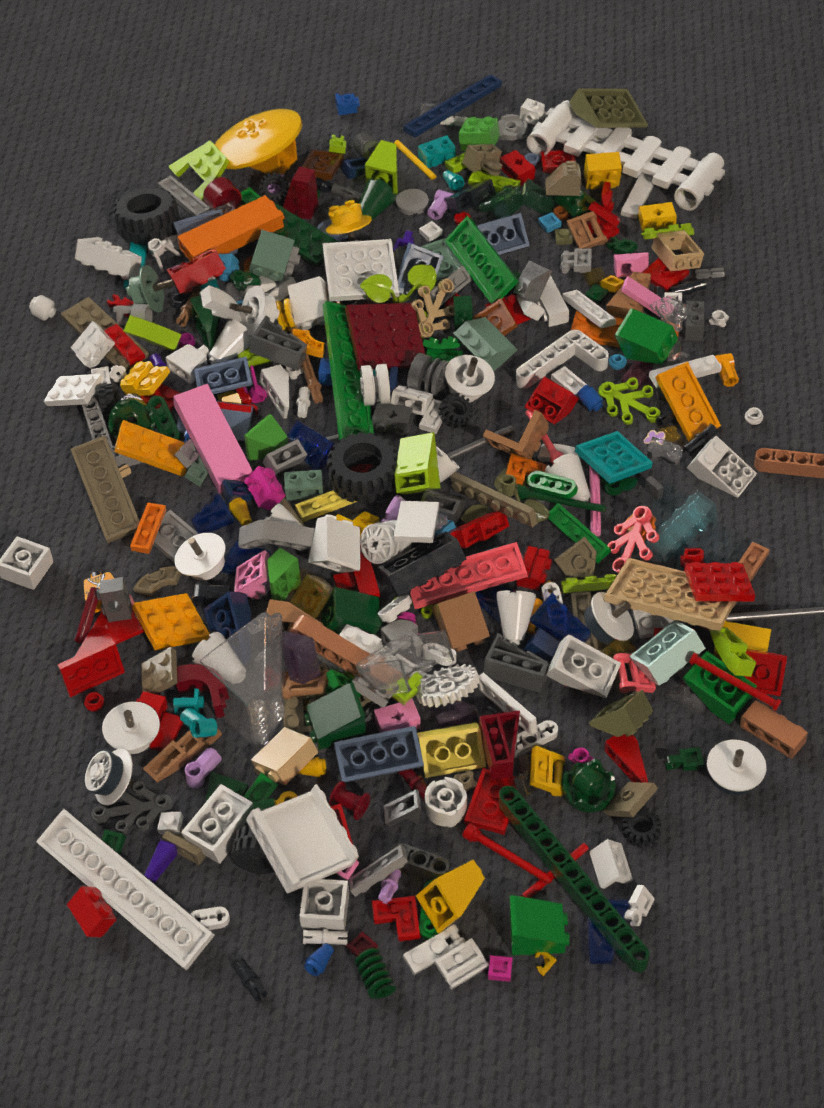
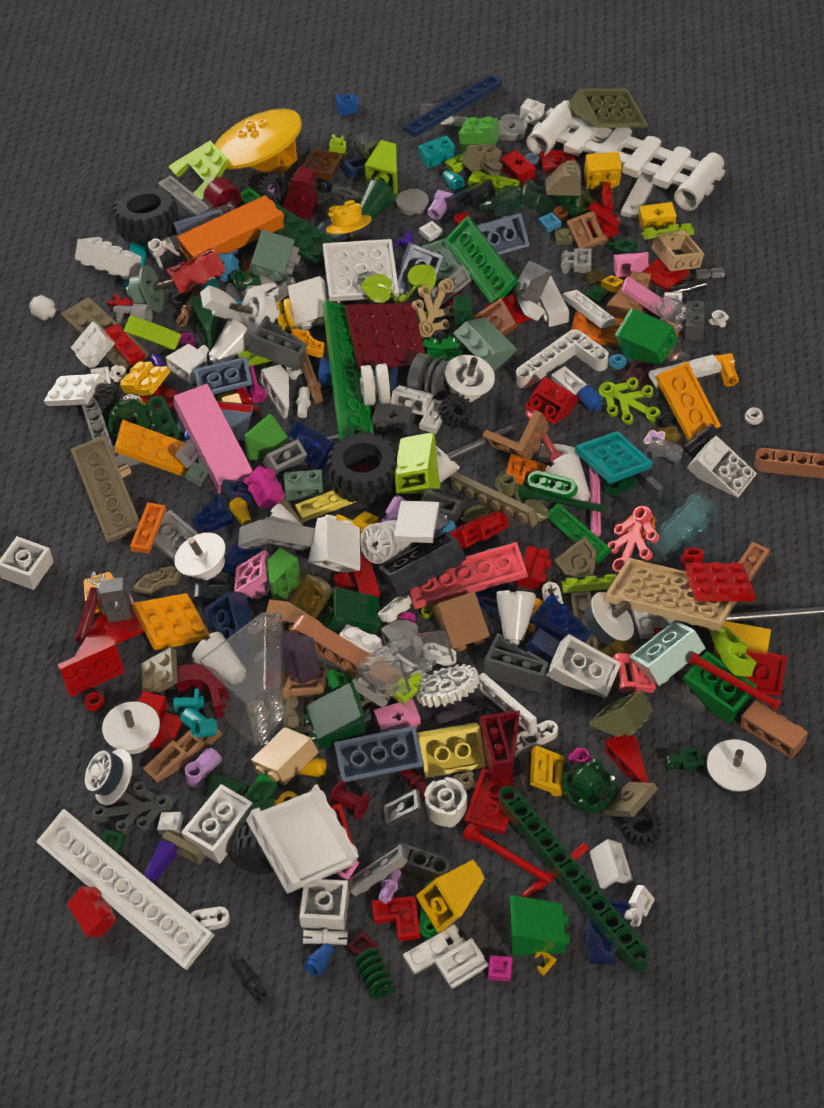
yellow bar [394,140,436,180] -> none

